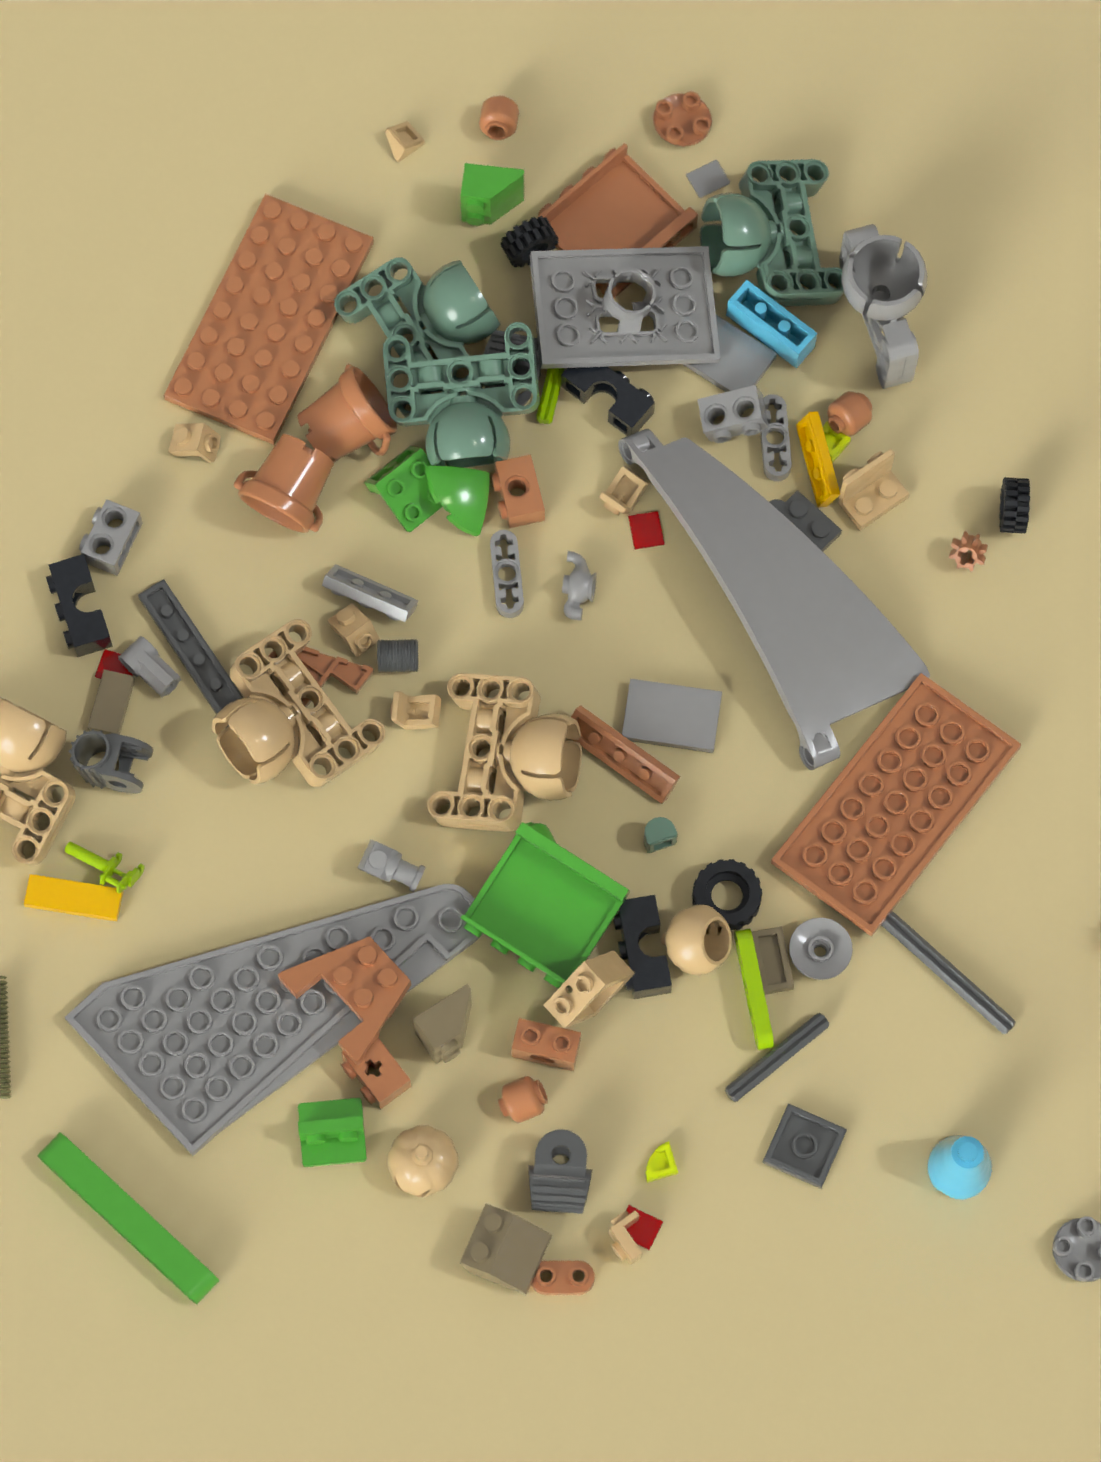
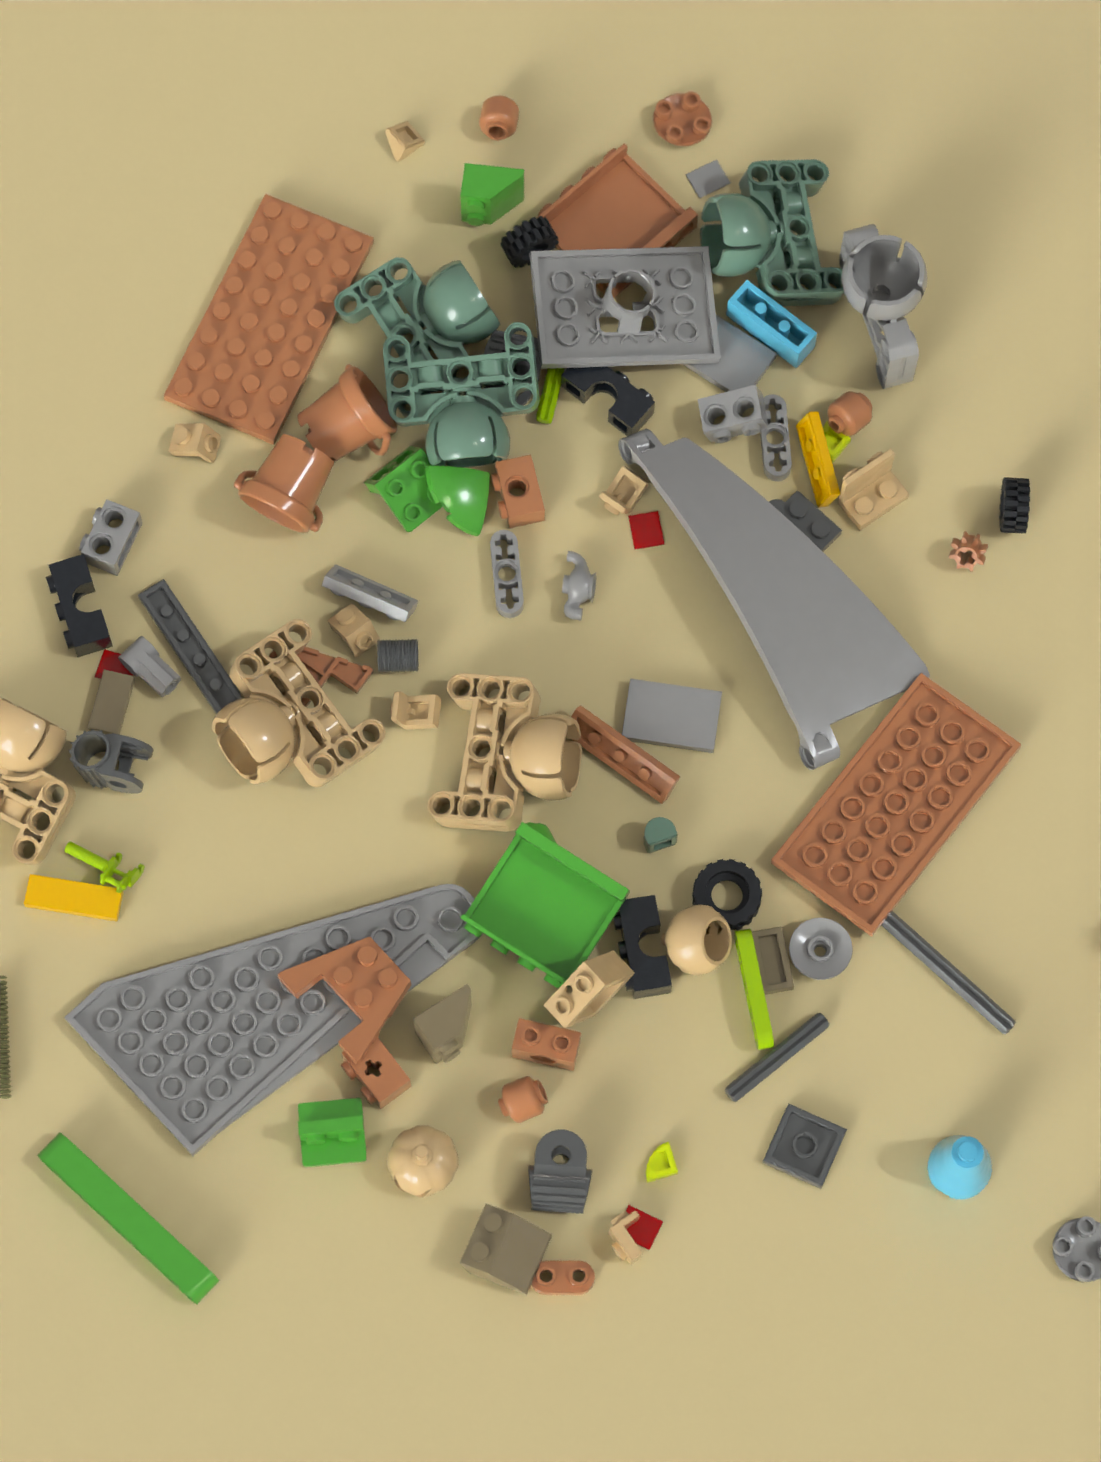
light grey connector [358,840,425,892] -> none

